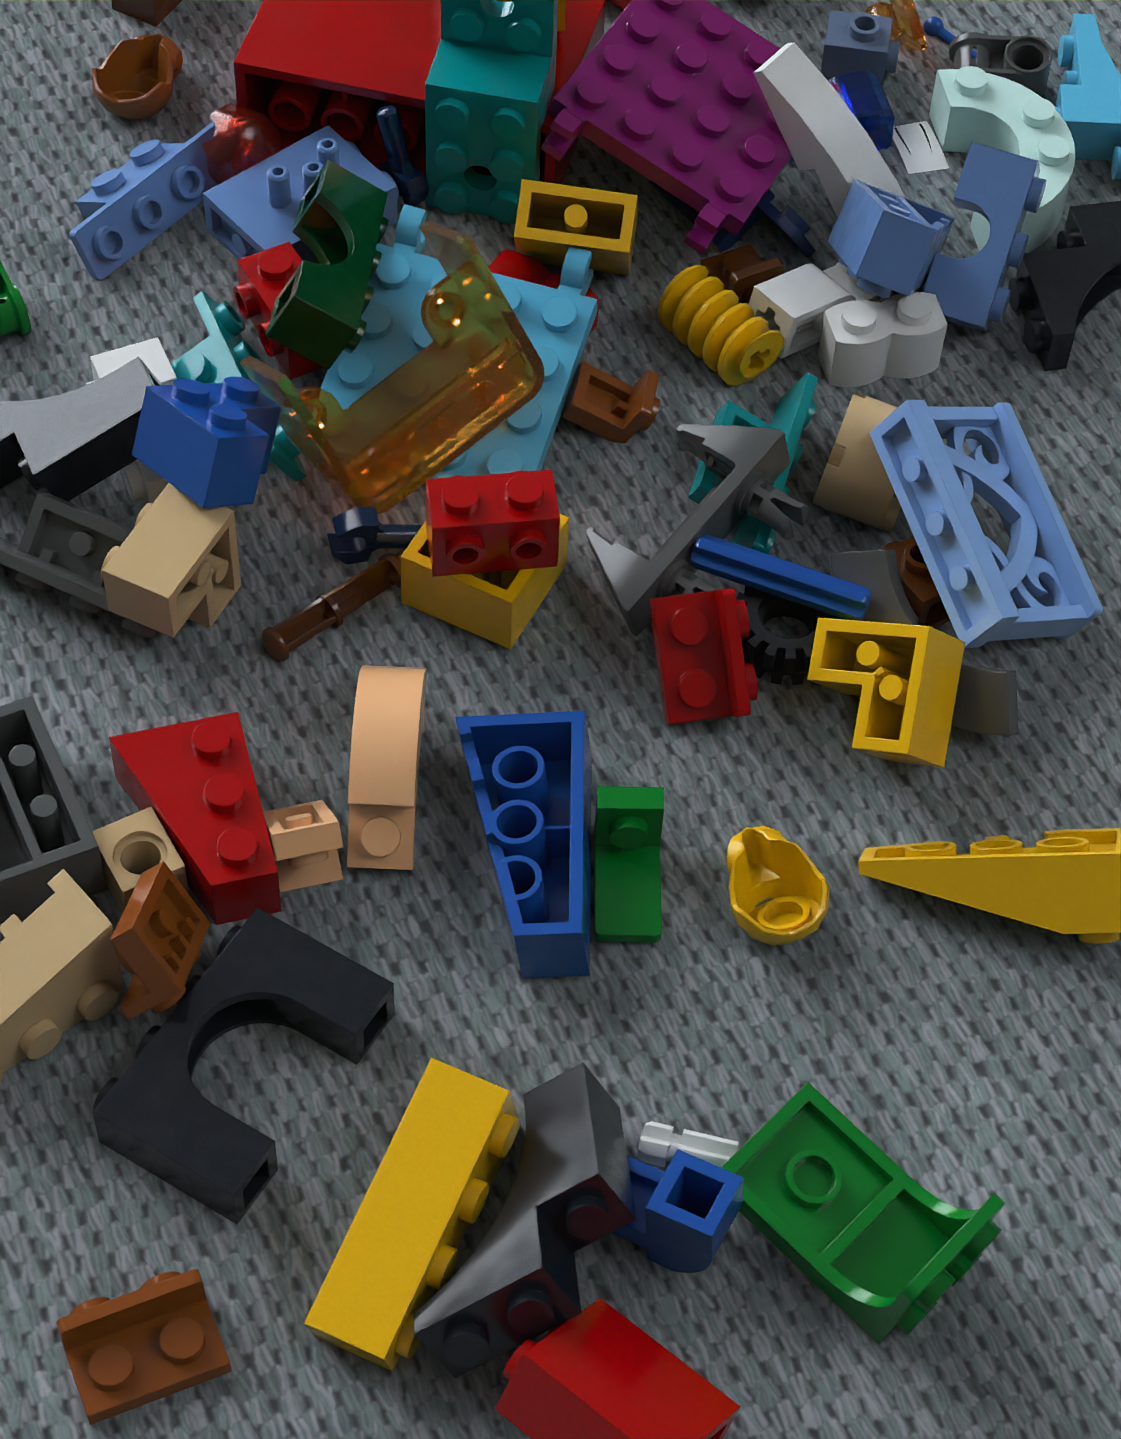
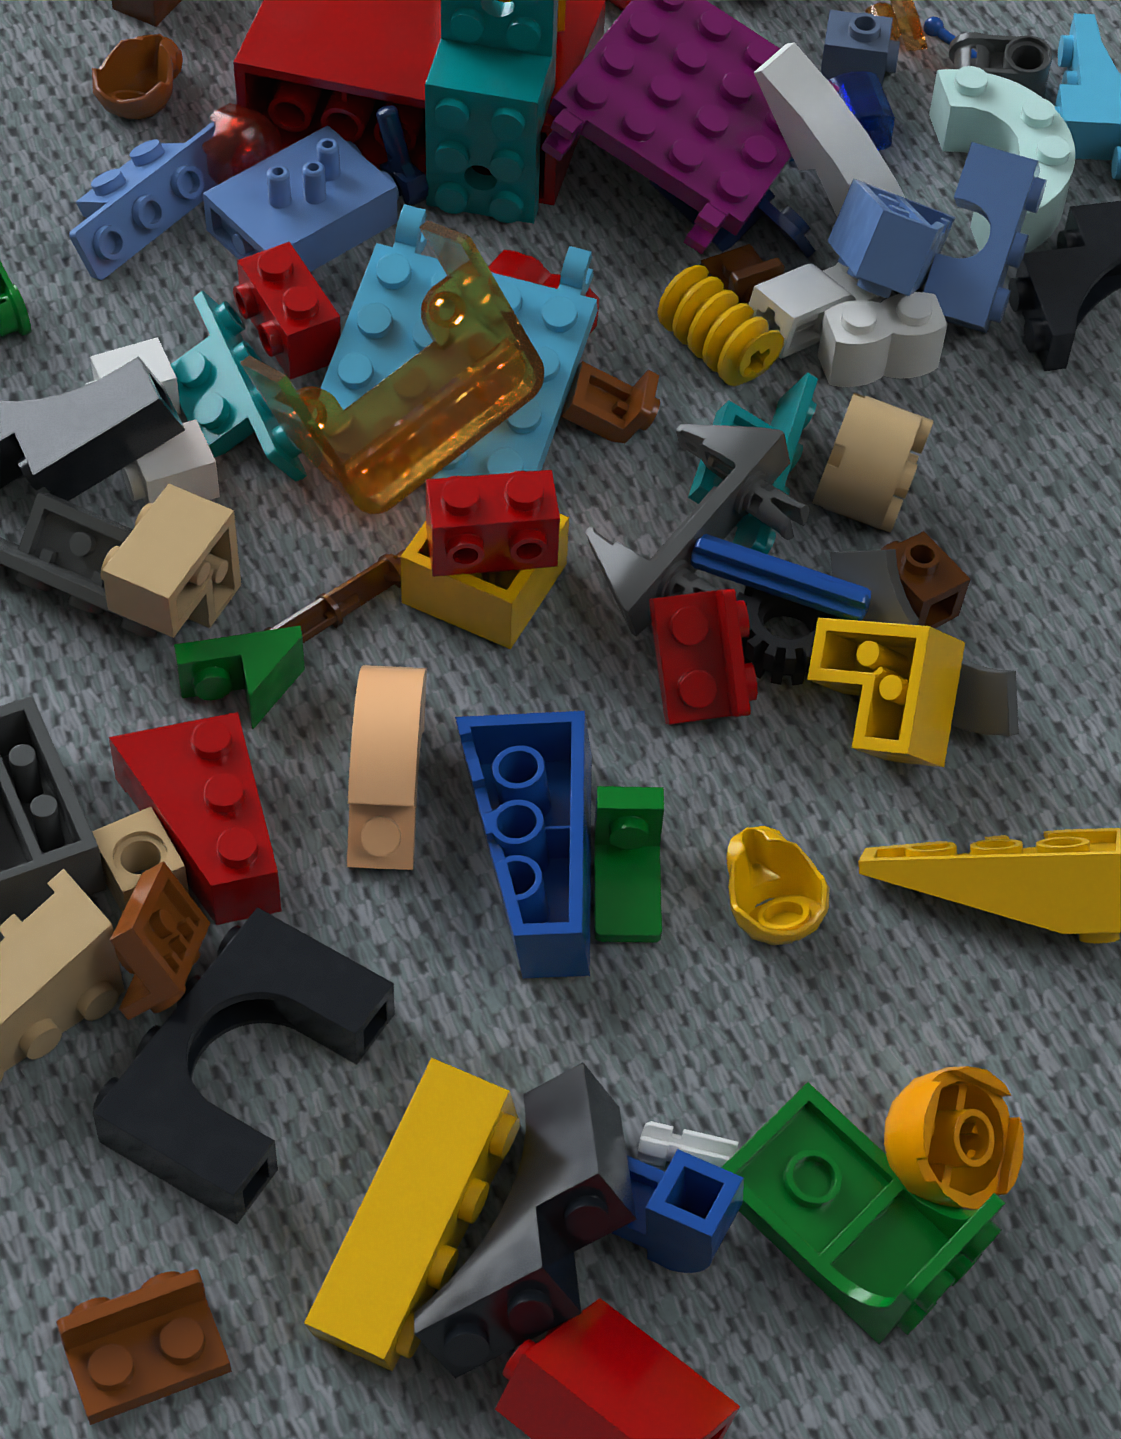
blue brick [132,376,281,508] -> none
light nougat slope [263,800,344,892] -> none
dark green arch [266,160,389,370] -> none
dark blue bar [327,507,422,565] -> none
yellow brick [514,179,638,275] -> none
light blue fence [869,400,1103,648] -> none
white sticker [887,121,949,174] -> none
none -> green slope [174,626,305,729]
none -> light orange cylinder [884,1066,1024,1210]

